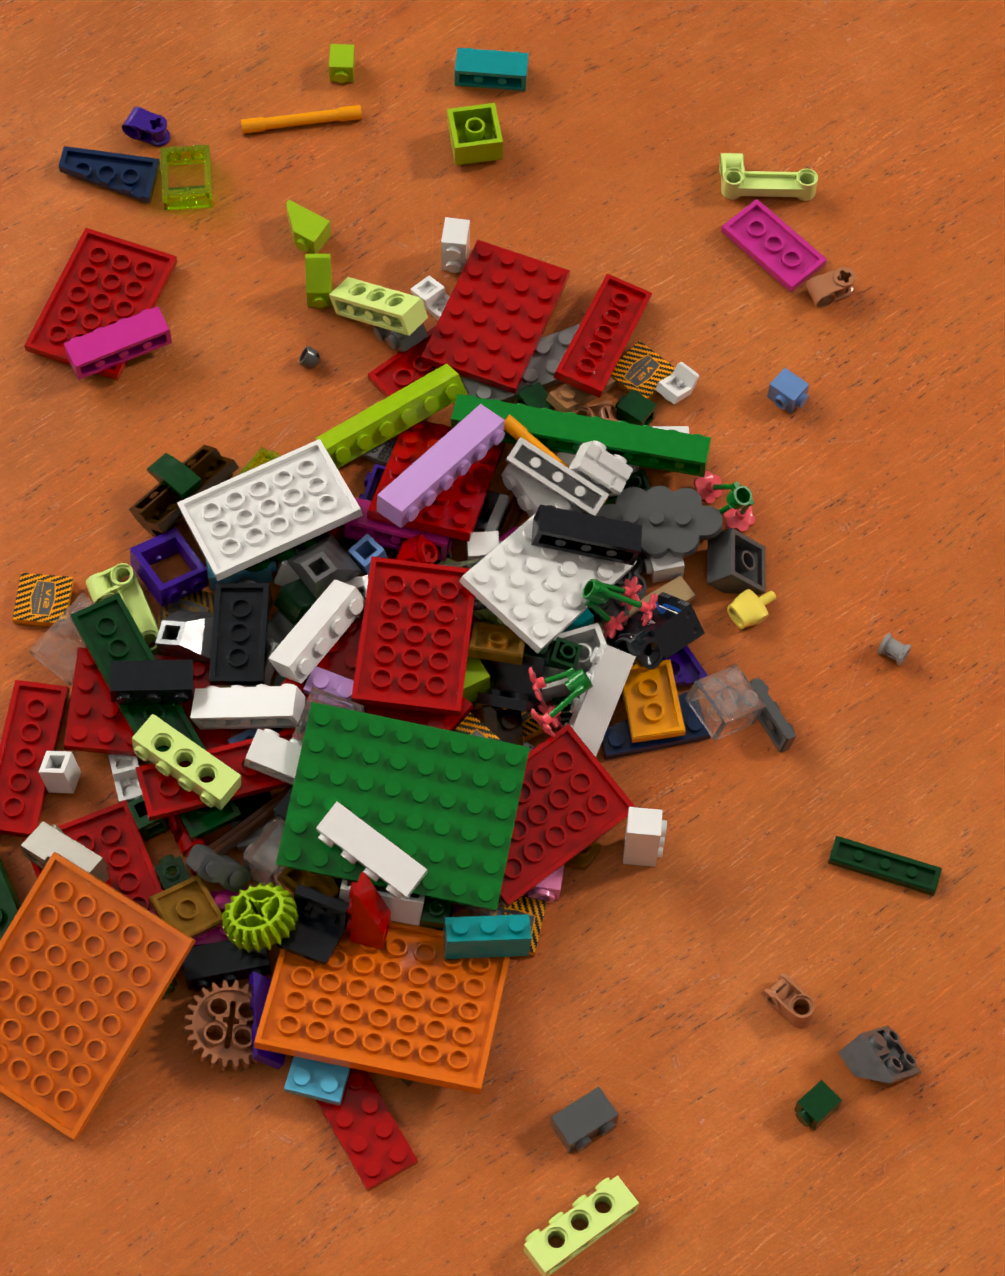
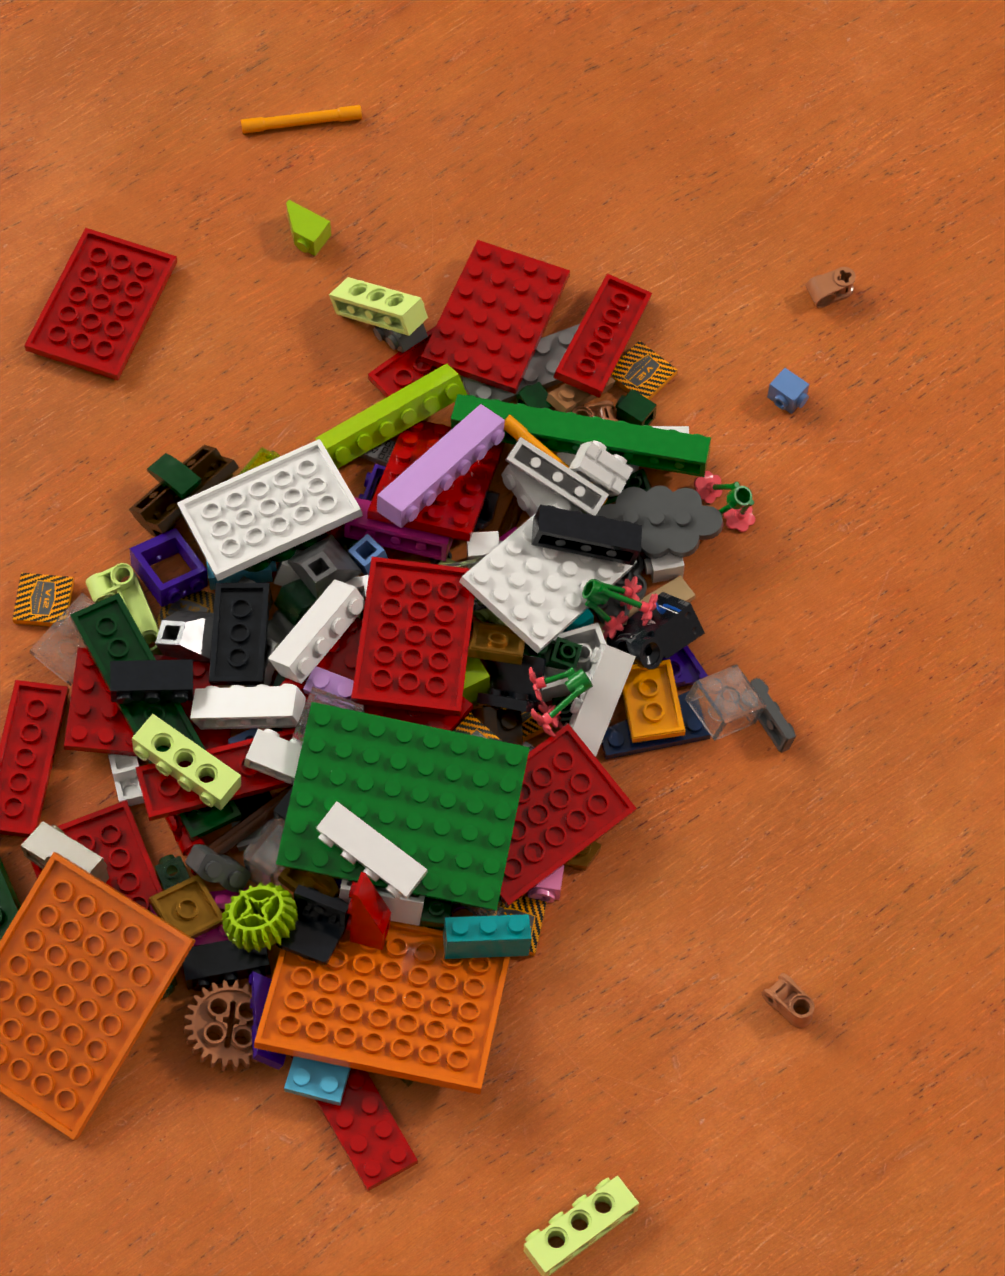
white brick [39,751,81,793] -> none
dark blue wing [59,146,160,204] -> none
dark pink brick [64,306,172,380] -> none
dark purple piece [122,106,171,147] -> none
dark green brick [127,795,170,842] -> none
clear neon green window [160,145,214,210] -> none
dark grey hinge [299,346,320,368] -> none
lime slope [305,254,333,308] -> none
lime brick [329,44,355,83] -> none
red brick [397,534,439,564] -> none
white slope [410,275,450,321] -> none
white brick [441,217,470,273] -> none
lime brick [447,103,503,166] -> none
teal brick [455,48,529,91] -> none
light grey tile [484,493,509,532] -> none
dark grey brick [550,1087,618,1153] -> none
white brick [623,807,667,867] -> none
white bracket [655,362,699,404] -> none
dark grey slope [707,528,765,594] -> none
yellowish green piece [719,153,818,201] -> none
dark pink plate [721,199,827,292] -> none
light yellow piece [727,589,776,629] -> none
dark green brick [794,1079,842,1131] -> none
dark green tile [828,836,942,896] -> none
flat silver slope [839,1025,921,1084] -> none
light grey bush [877,633,912,666] -> none

